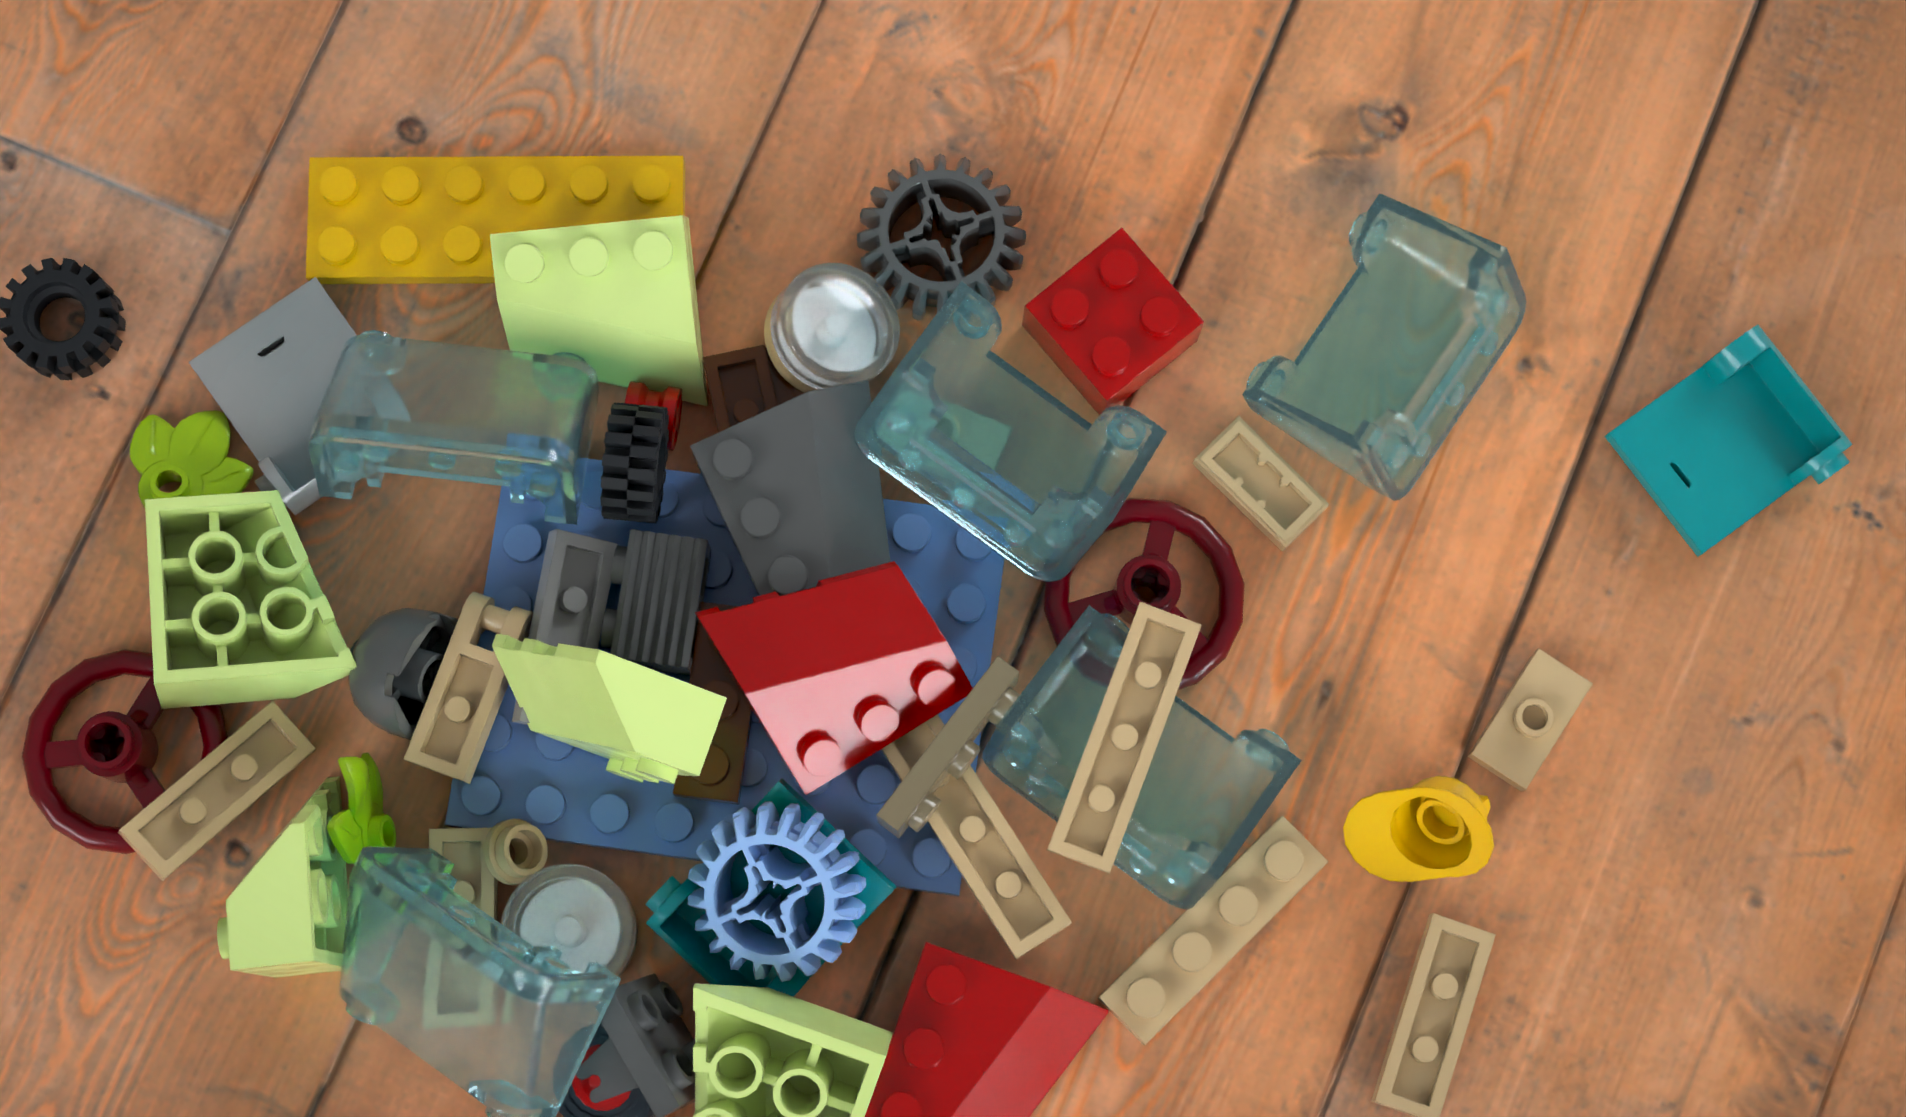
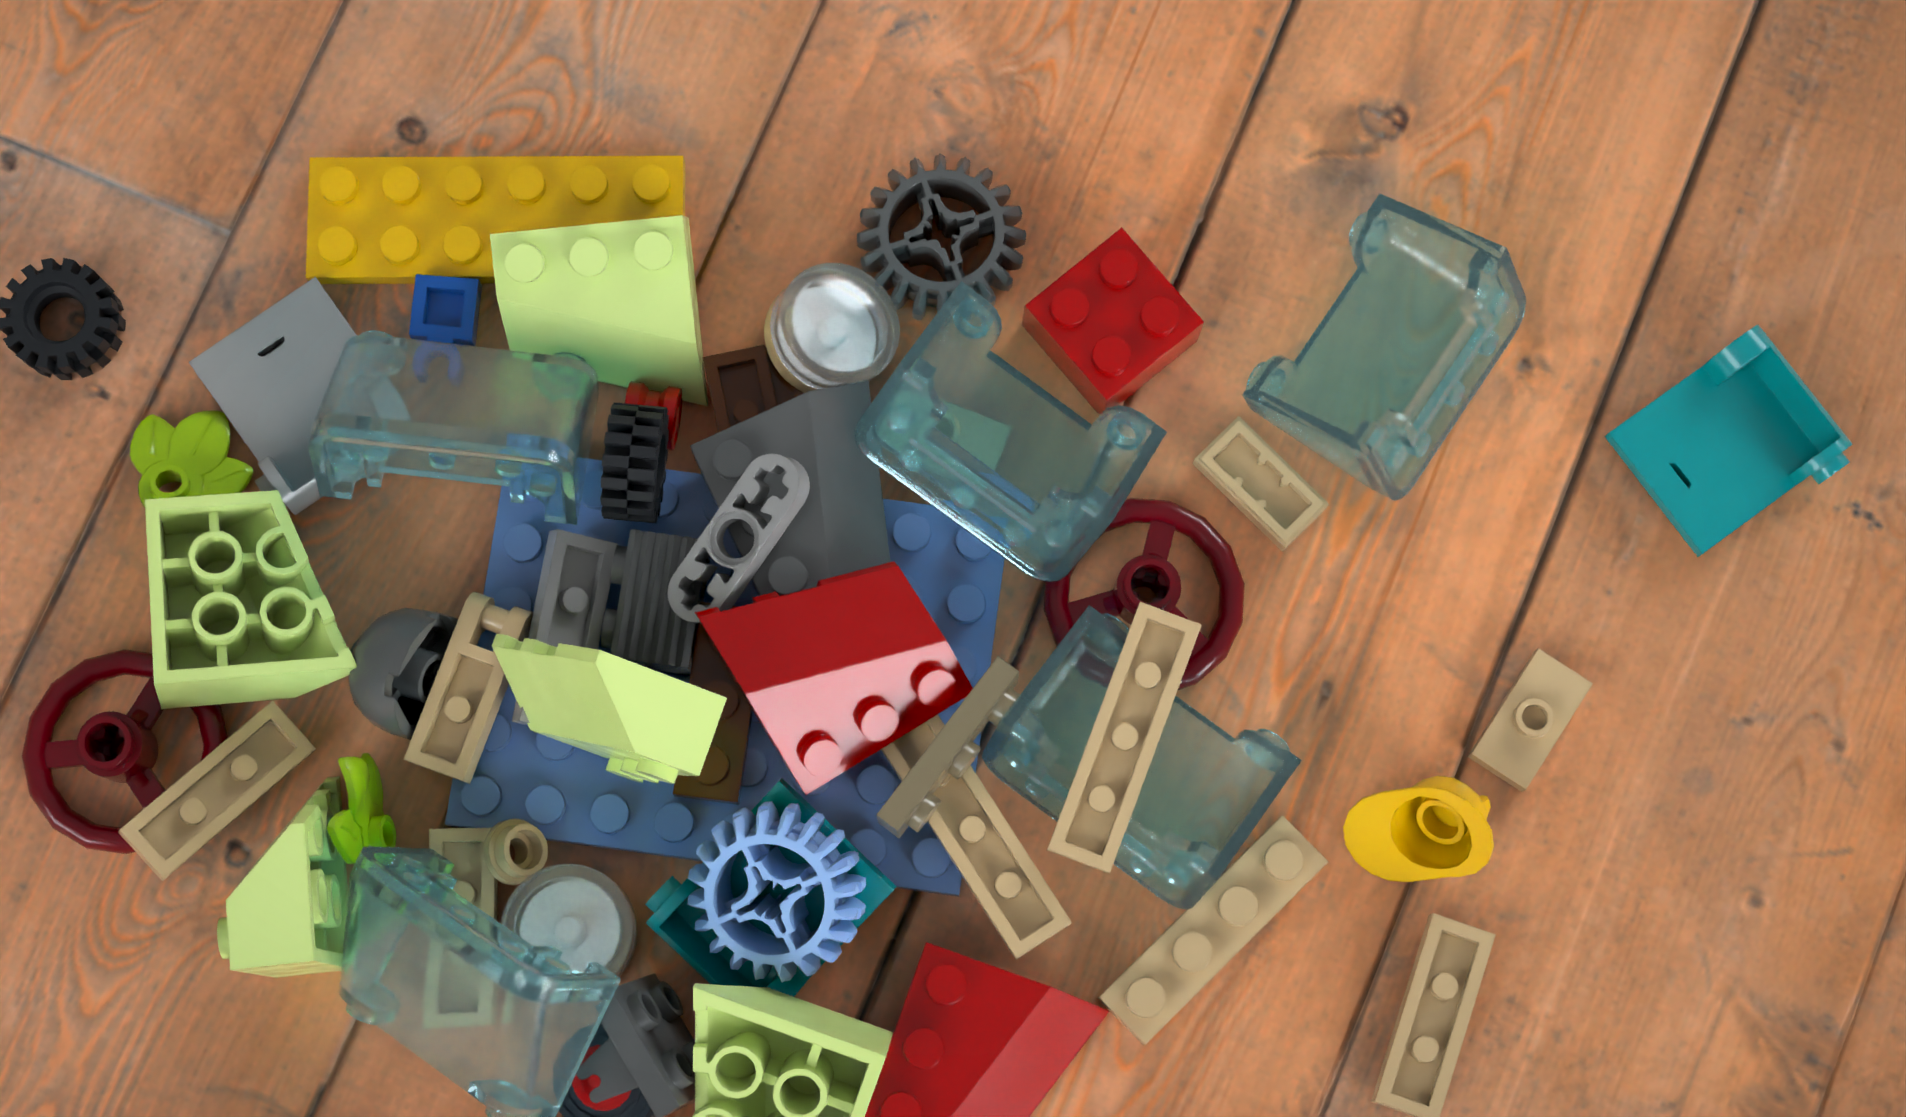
none -> blue plate [409,274,482,388]
none -> light grey beam [668,454,810,623]

